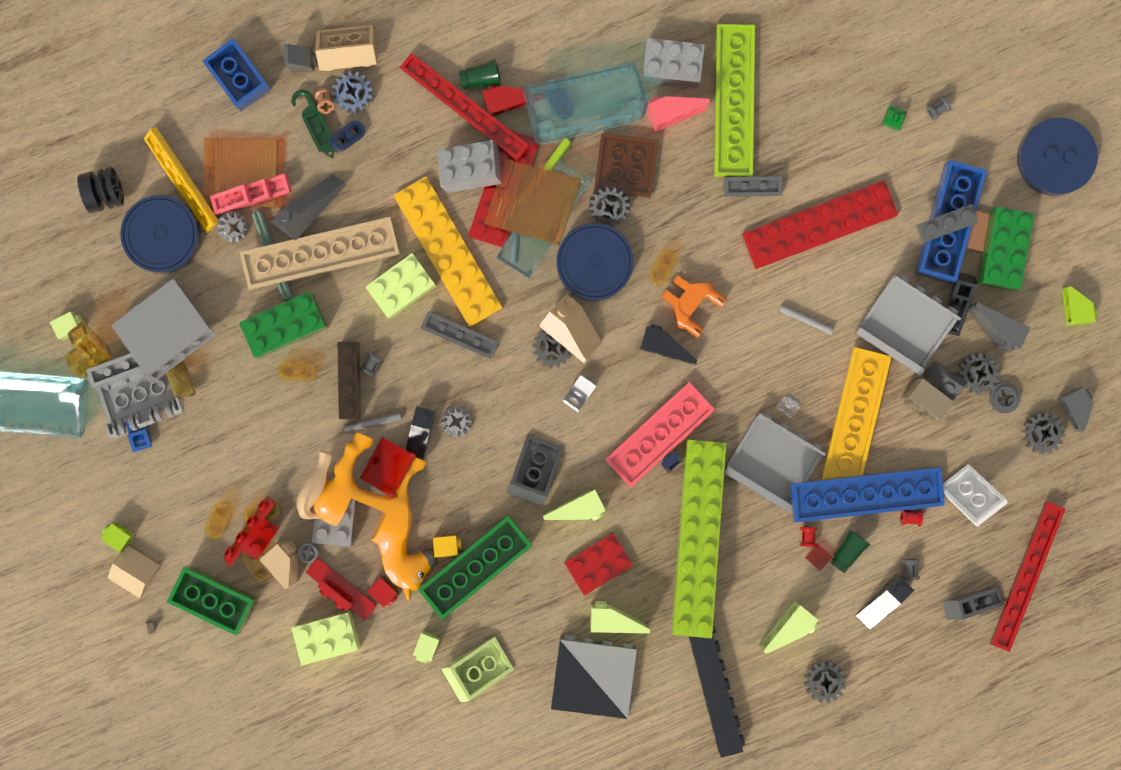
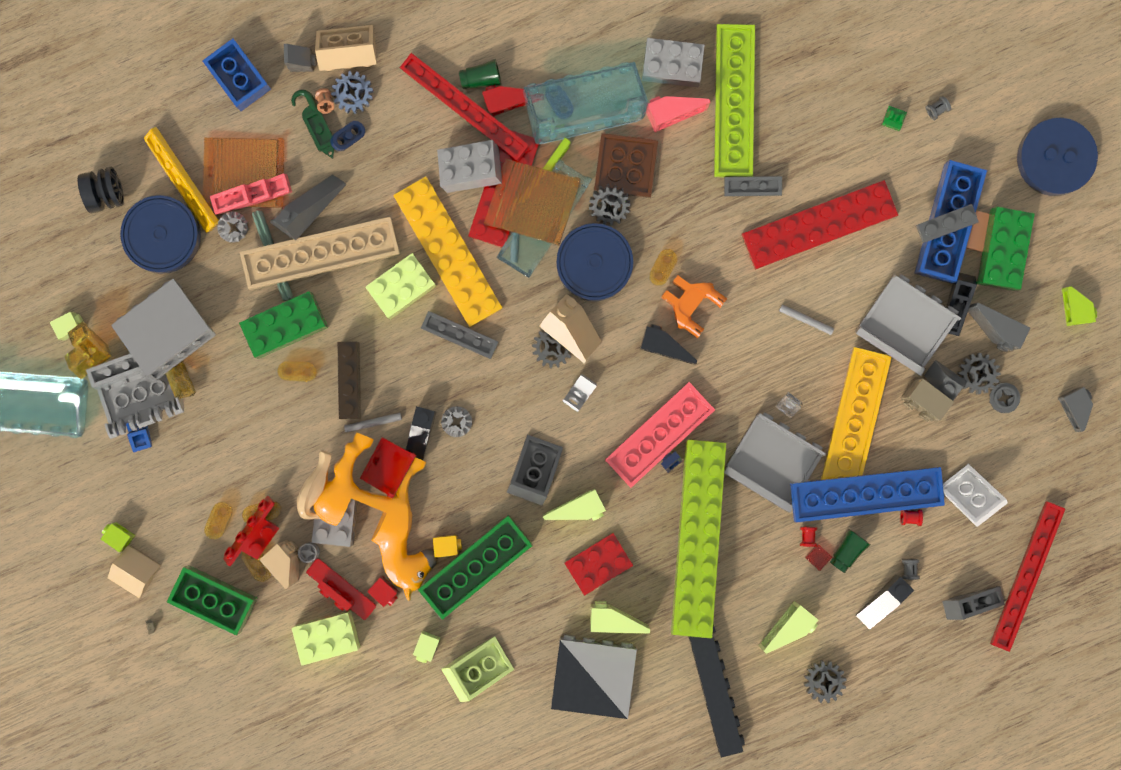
dark grey bush [360,353,384,377] -> none
dark grey gear [1021,413,1066,454] -> none

